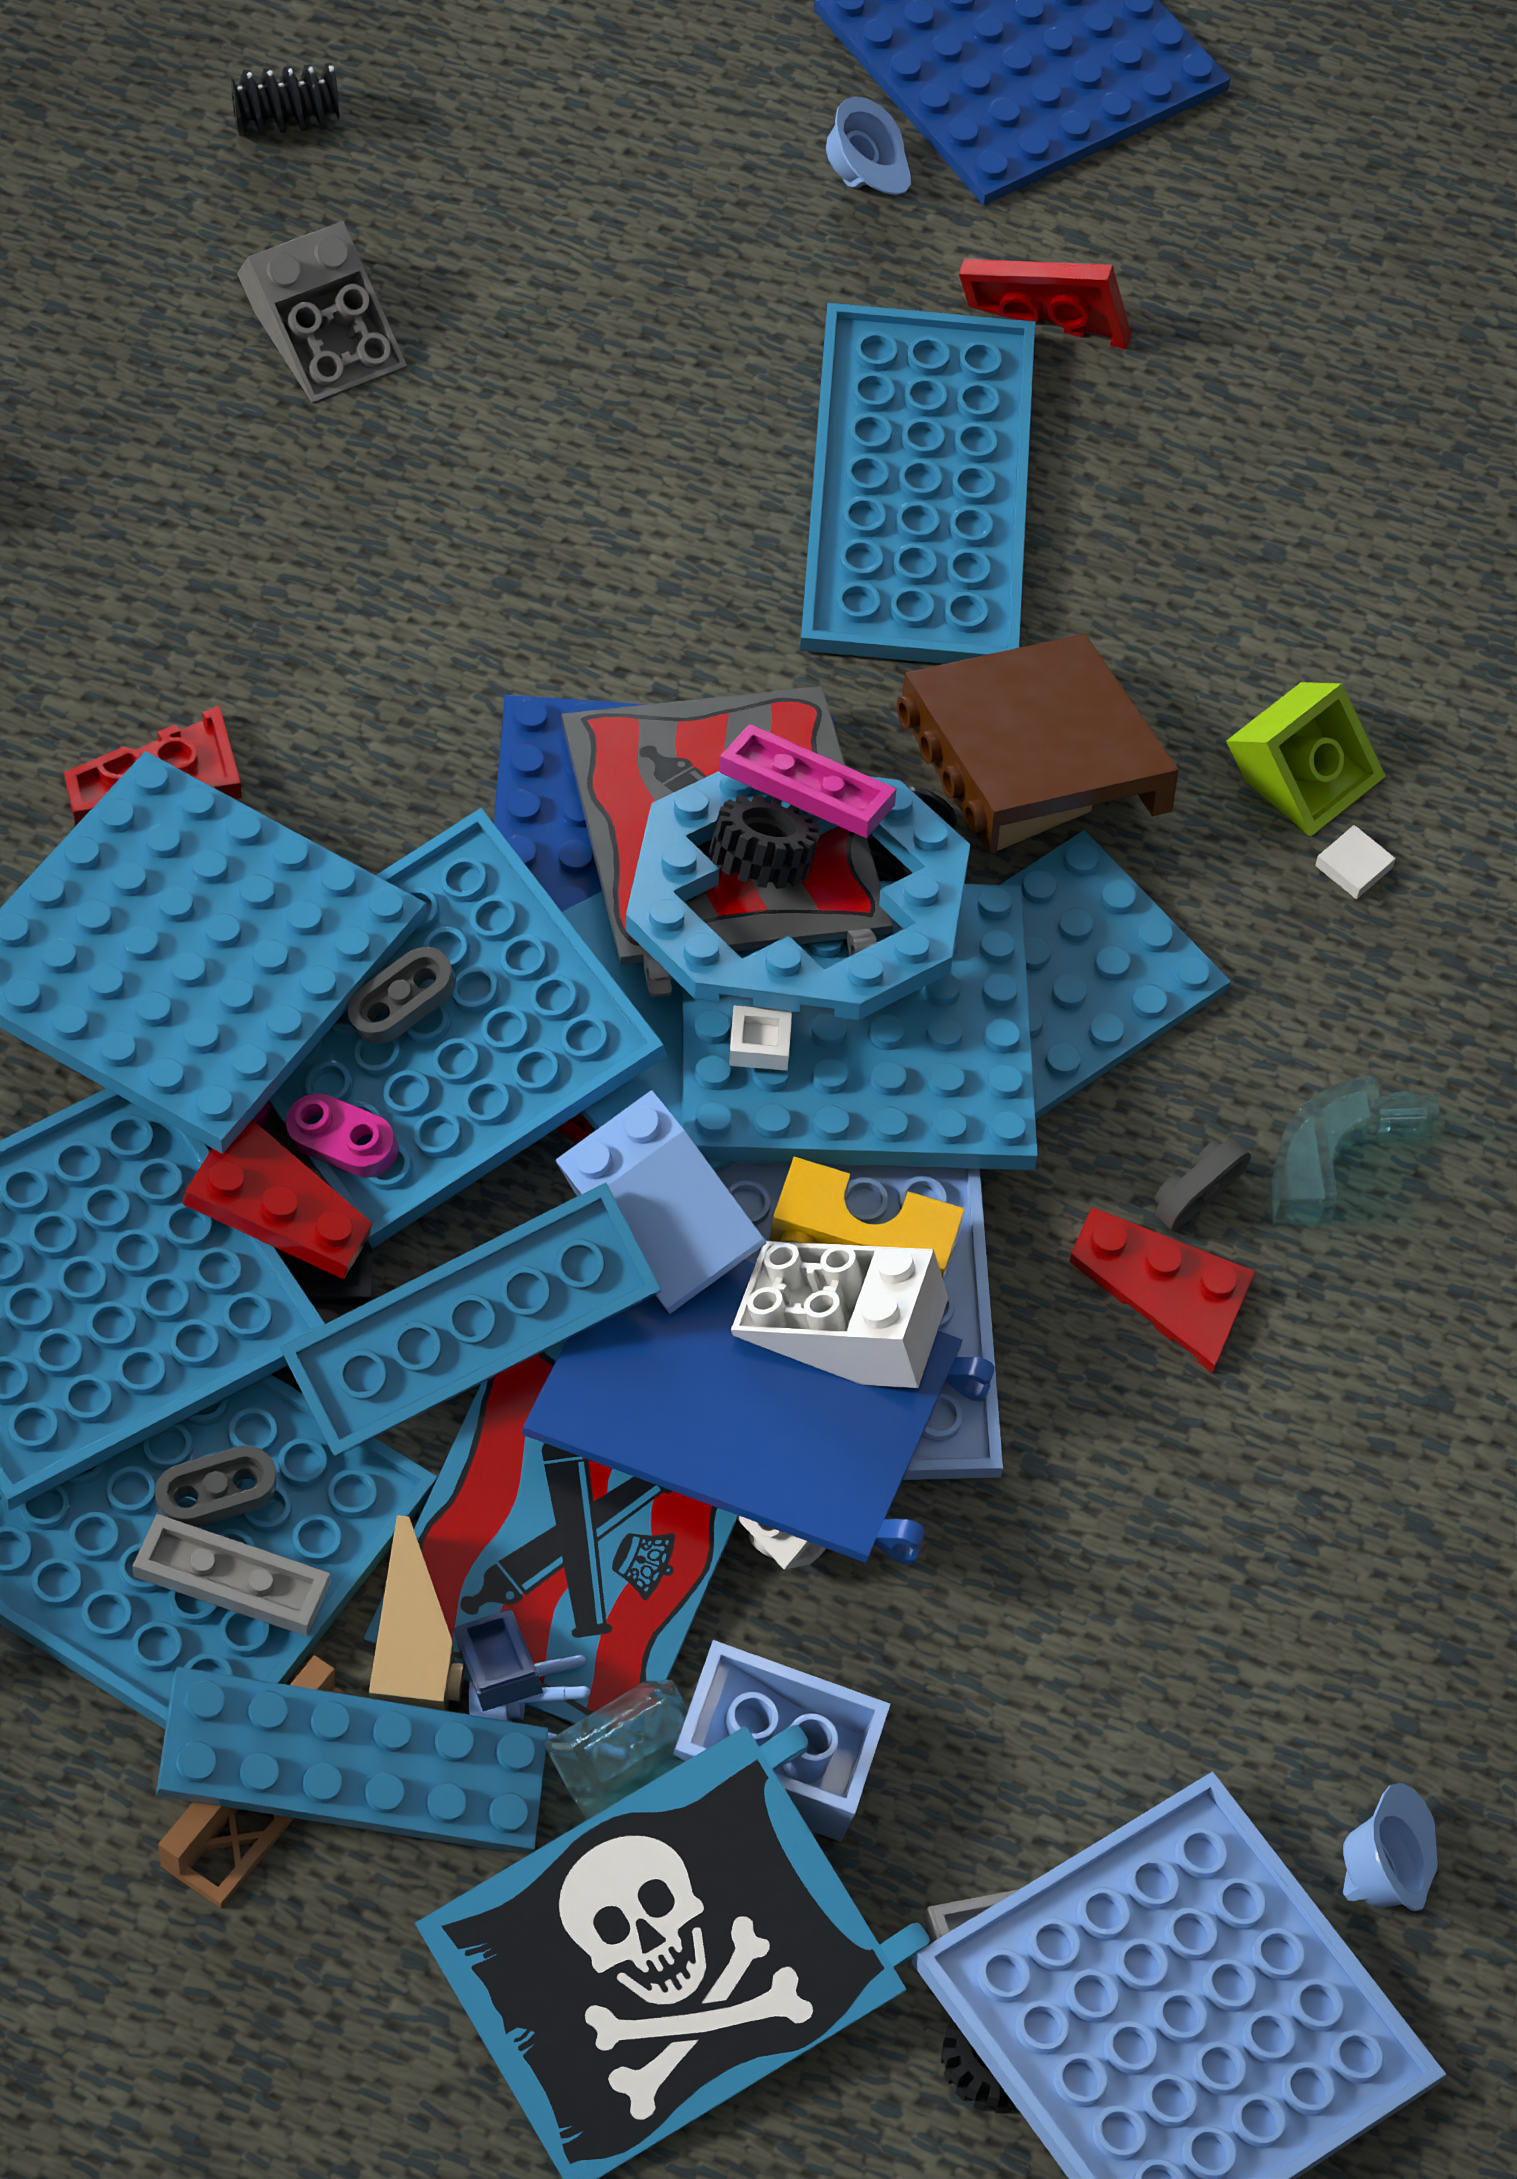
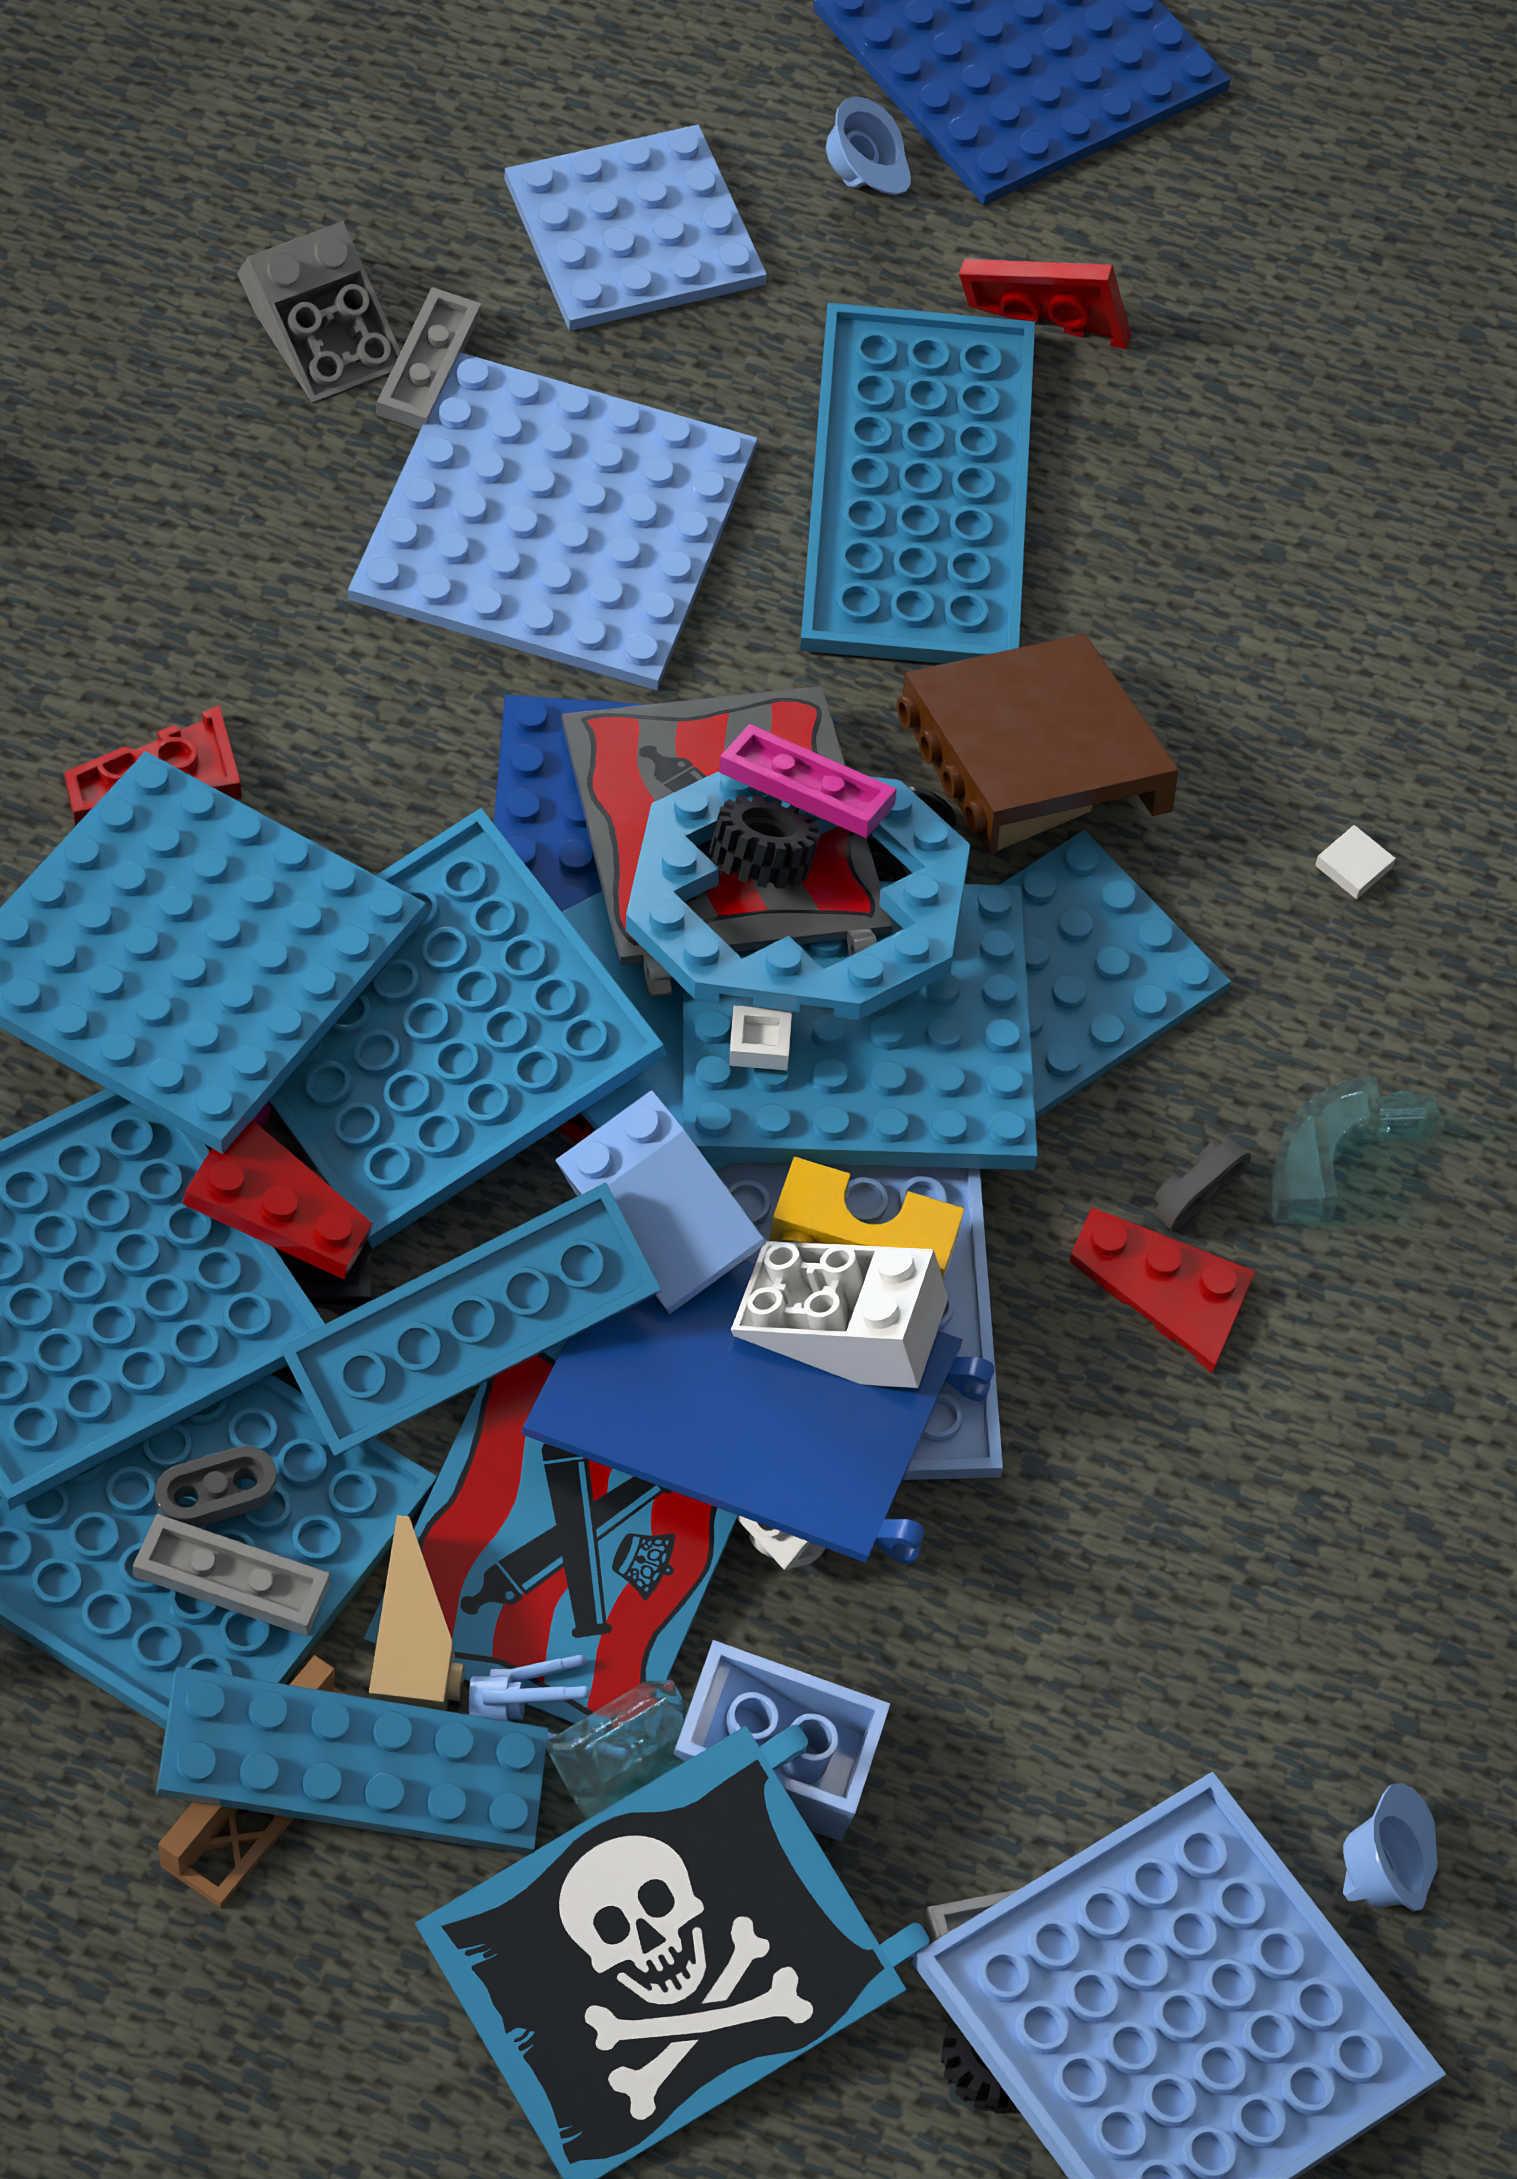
black piece [231,63,340,136] -> none
dark pink plate [286,1093,399,1177] -> none
dark grey plate [347,947,456,1044] -> none
dark blue tile [453,1610,543,1712] -> none
lime slope [1226,682,1386,836] -> none
none -> light blue plate [348,353,757,690]
none -> light grey plate [376,287,481,430]
none -> light blue plate [504,124,767,331]

